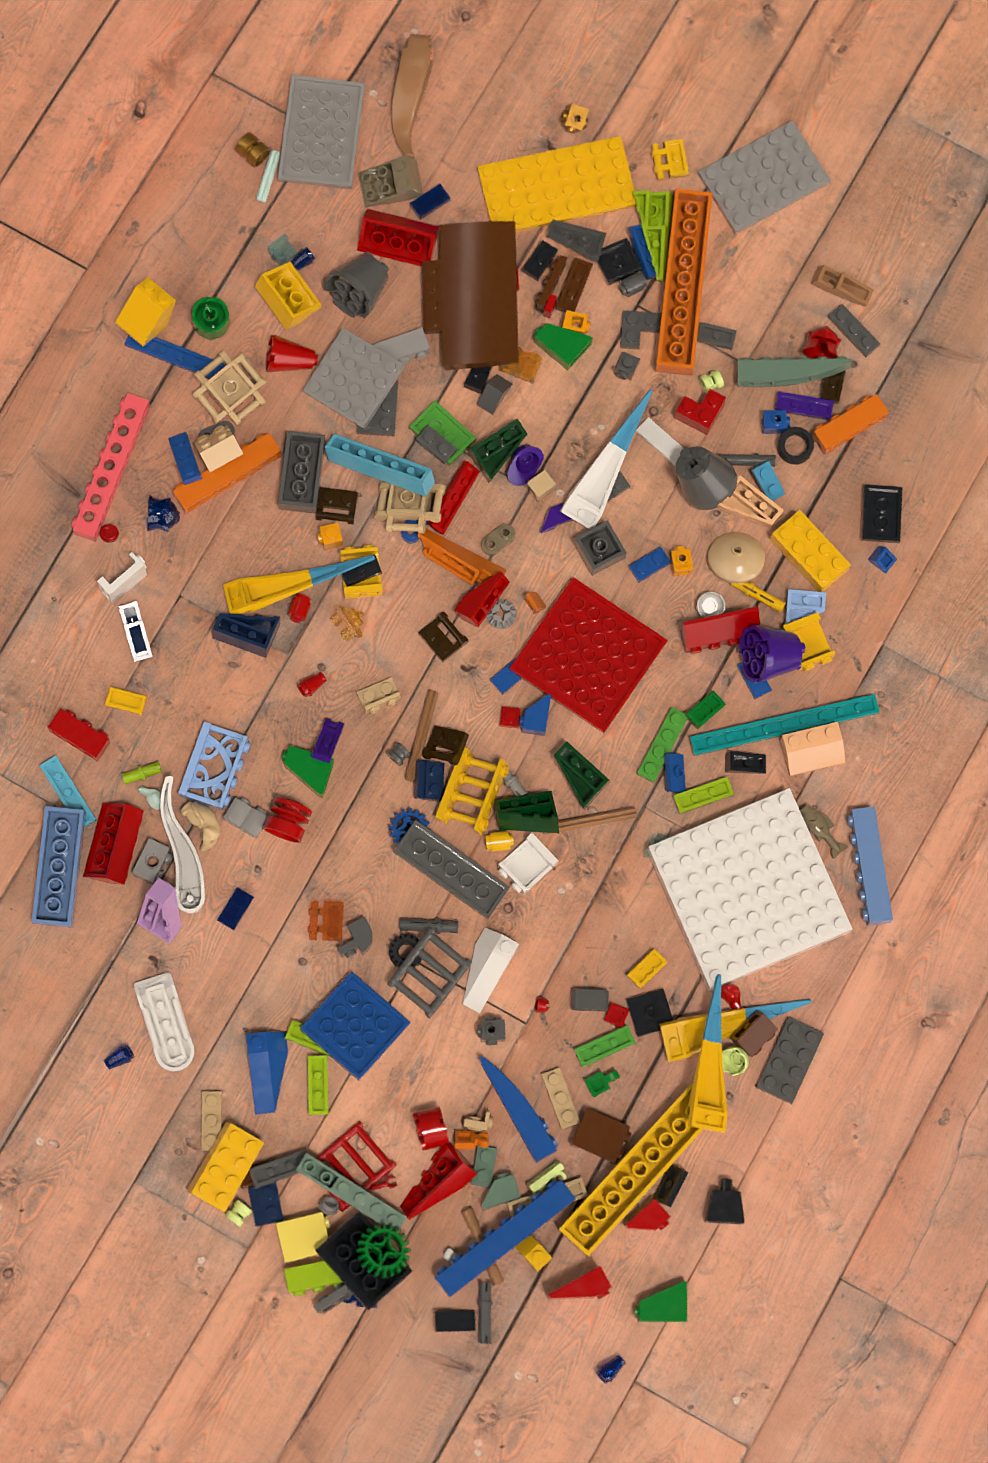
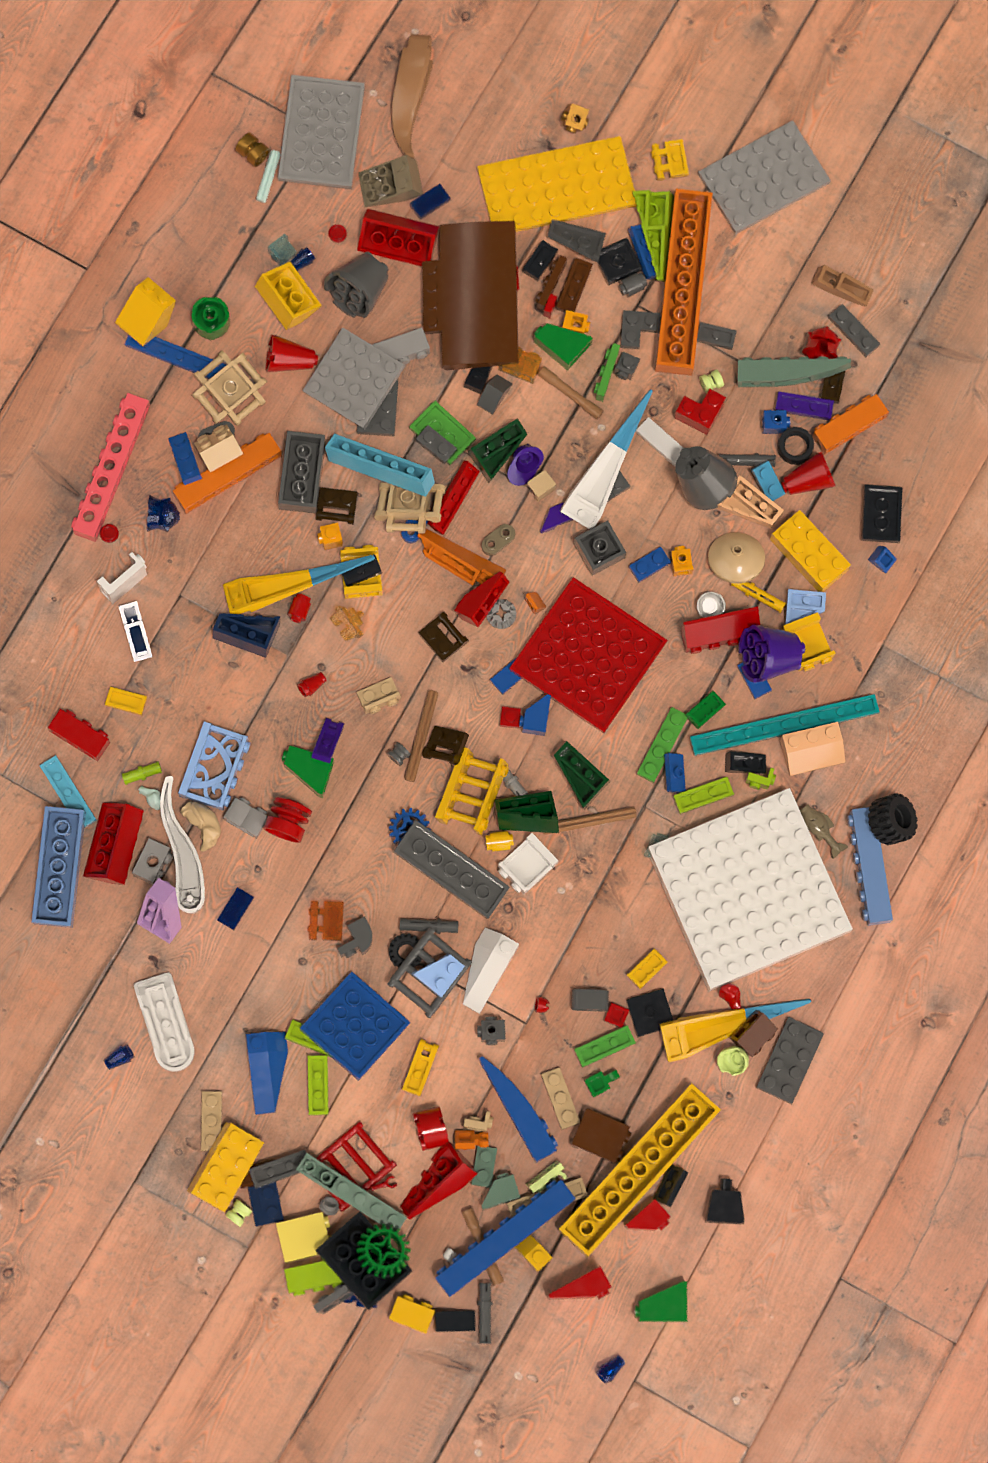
dark blue plate [414,760,445,802] -> none
yellow plate [688,974,728,1133] -> none
none -> red plate [328,224,347,243]
none -> yellow brick [389,1294,435,1334]
none -> yellow plate [402,1039,439,1097]
none -> light blue wing [412,954,465,997]
none -> medium nougat piece [538,366,604,420]
none -> bright green plate [594,343,620,402]
none -> lime bracket [745,768,776,790]
none -> red cone [781,452,836,495]
none -> black tyre [868,793,918,845]

